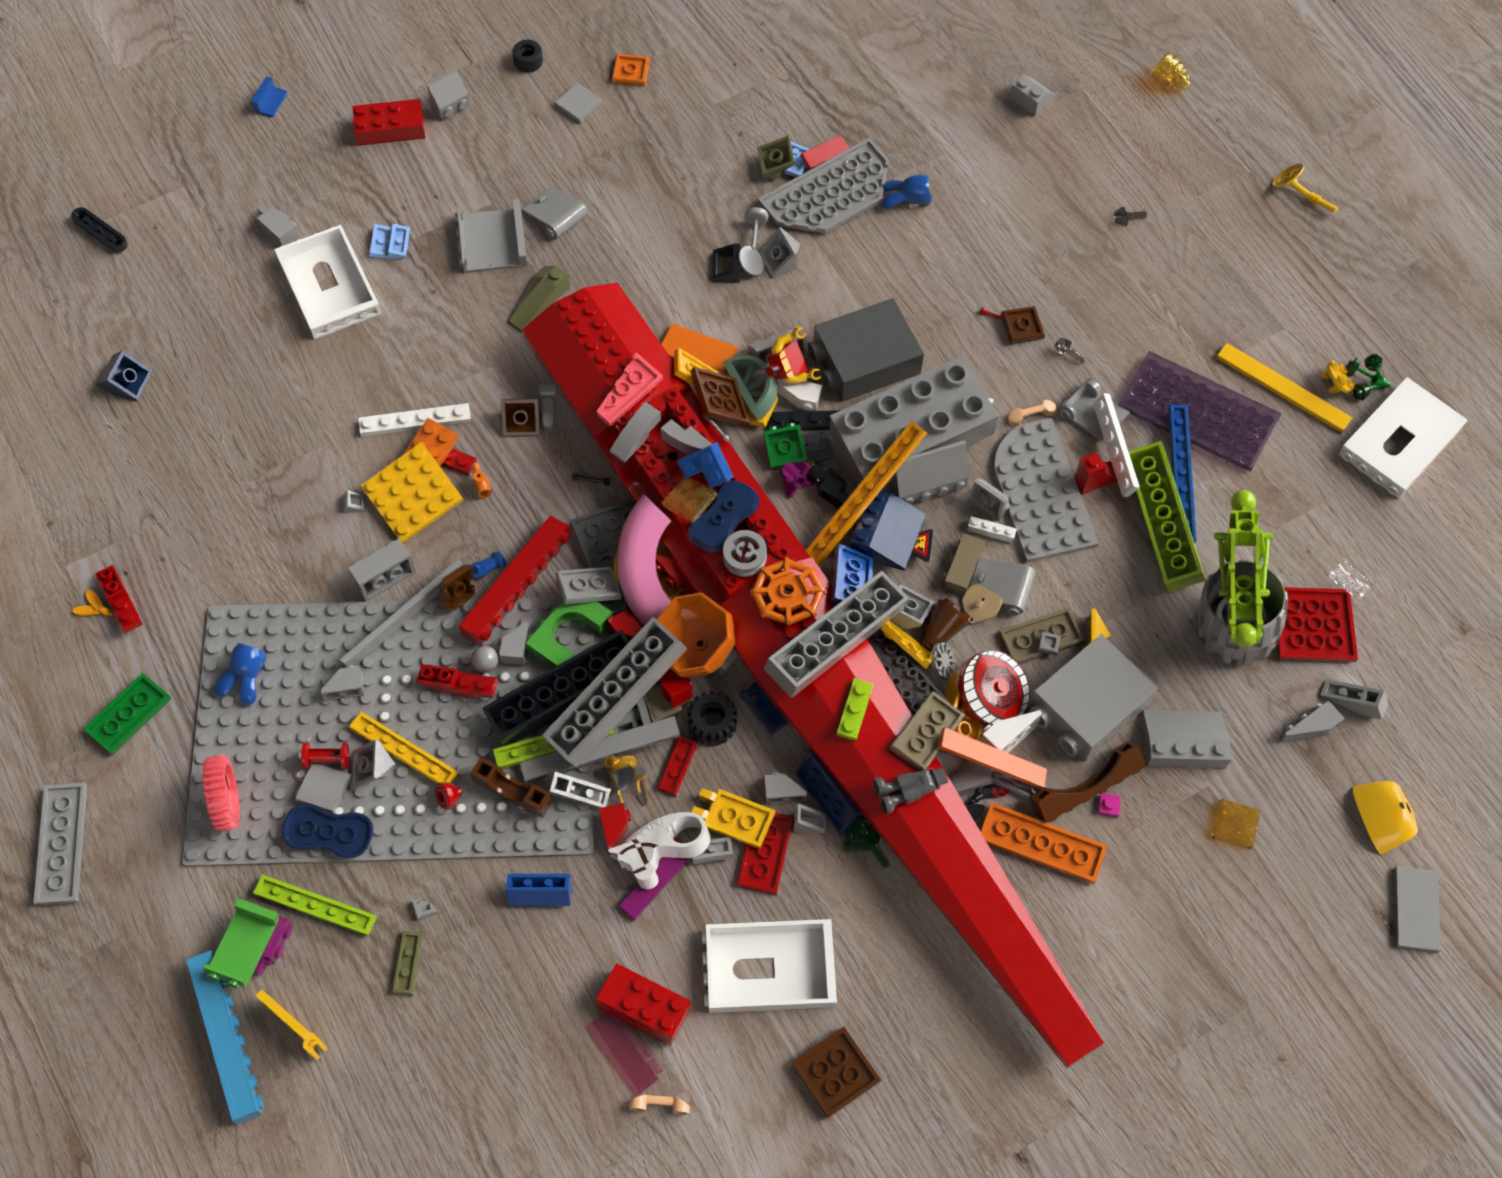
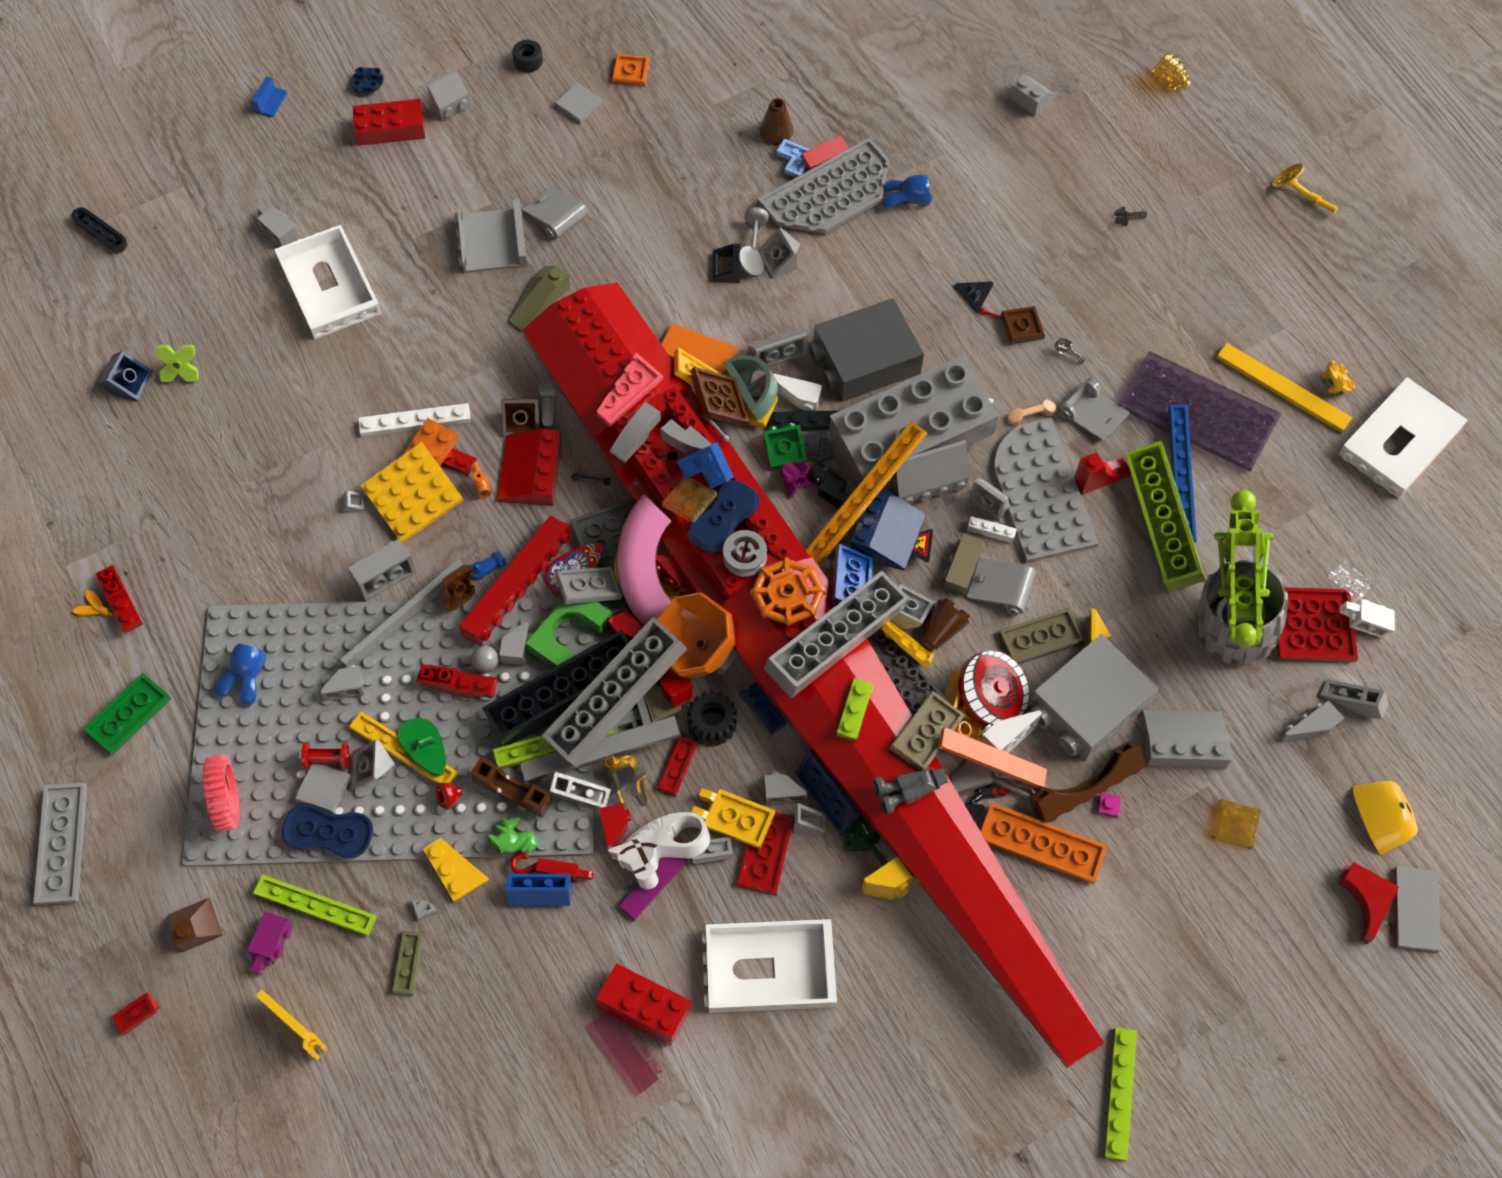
dark azure piece [186,950,264,1125] -> none
bright green panel [203,898,279,989] -> none
light blue slope [369,224,410,259] -> none
light nougat bar [629,1095,690,1115] -> none
olive slope [757,136,795,180] -> none
torso [766,326,821,384] -> none
reddish brown plate [791,1027,881,1119] -> none
light grey wheel [931,642,956,679] -> none
tan piece [962,584,1002,624] -> none
light grey tile [1038,632,1061,656] -> none
white plate [1093,393,1140,497] -> none
dark green plant [1346,354,1391,401] -> none
none -> red plate [112,992,160,1035]
none -> lime plant [156,345,199,382]
none -> reddish brown slope [169,898,223,952]
none -> dark blue dish [351,67,384,94]
none -> green shield [398,718,446,776]
none -> yellow wing [423,838,490,902]
none -> bright green animal [487,817,538,855]
none -> red slope [497,429,562,506]
none -> red piece [510,853,594,883]
none -> shield [545,544,604,594]
none -> reddish brown cone [760,98,793,146]
none -> yellow slope [861,856,912,900]
none -> black piece [955,281,994,312]
none -> lime plate [1104,1027,1137,1162]
none -> red arch [1339,862,1399,944]
none -> white hinge [1340,599,1395,638]

